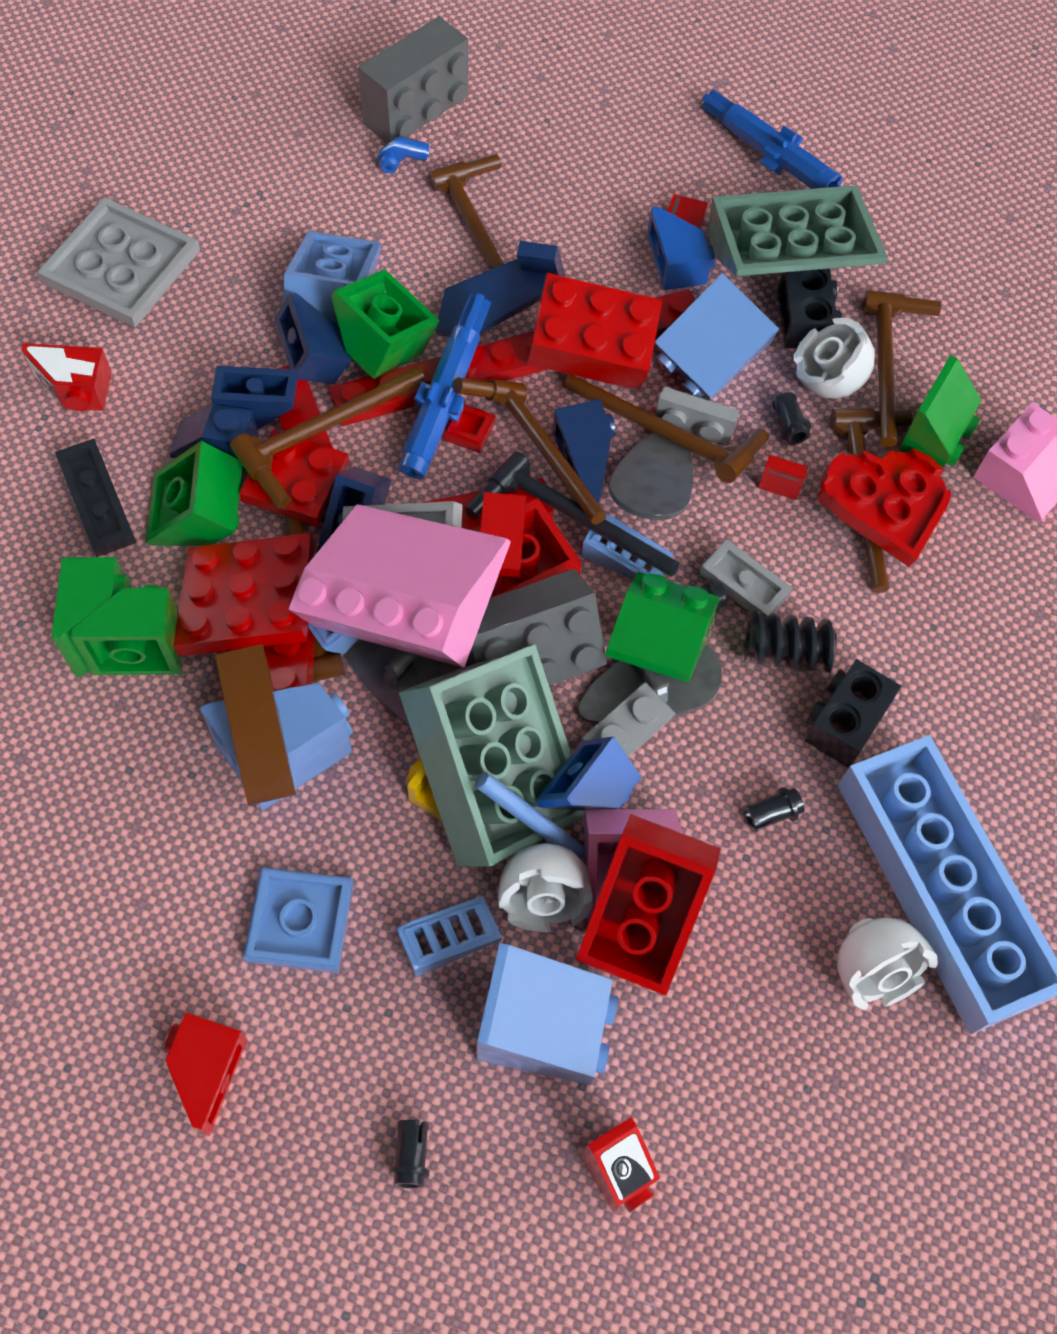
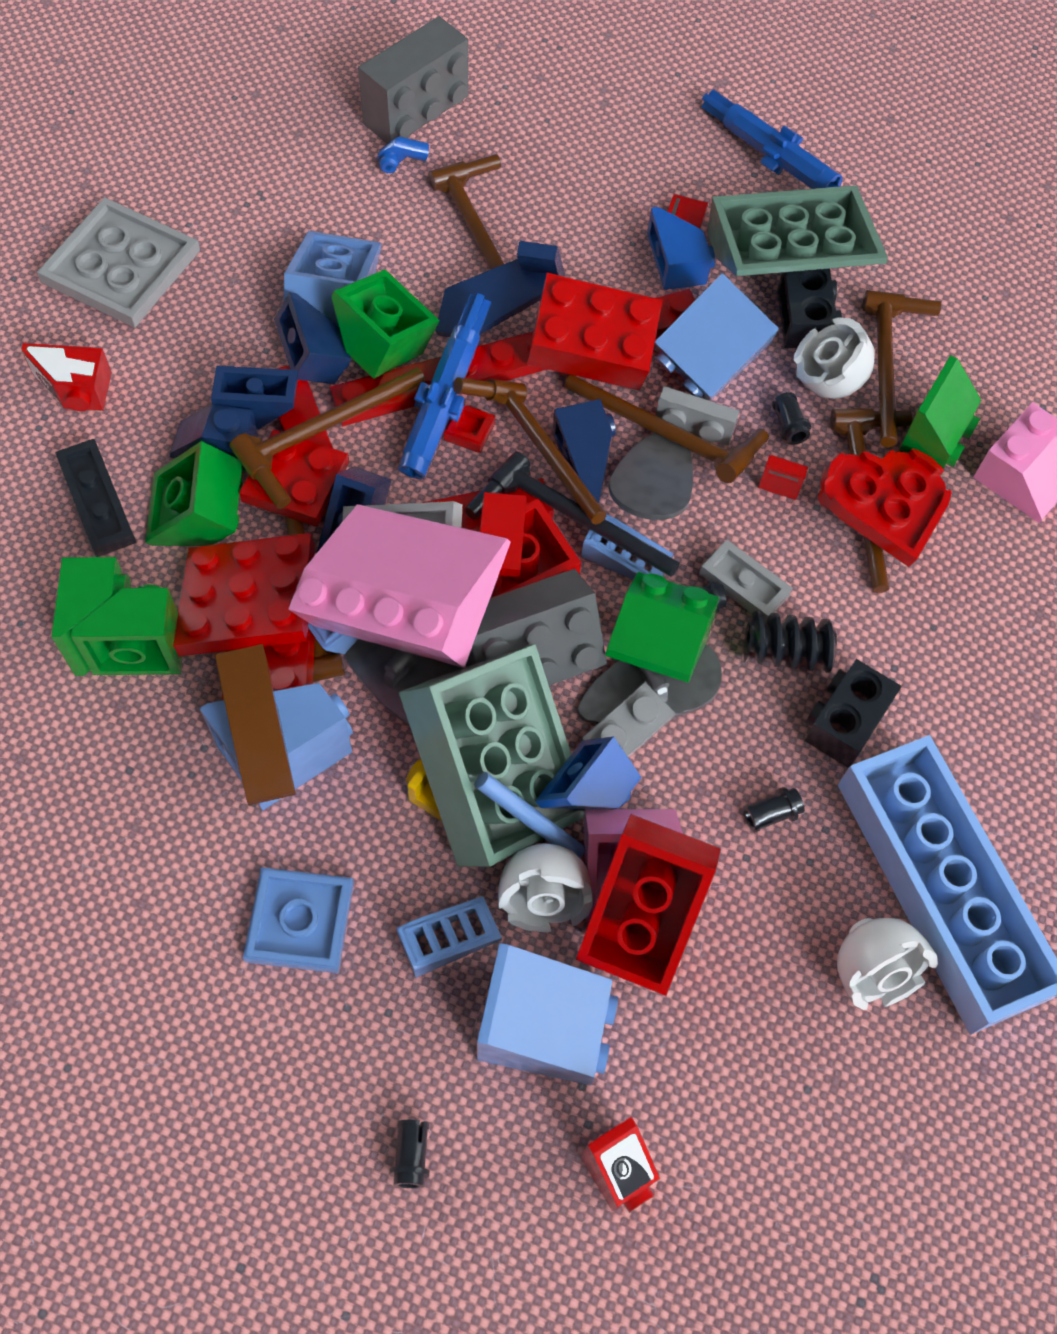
red slope [164,1012,248,1136] -> none

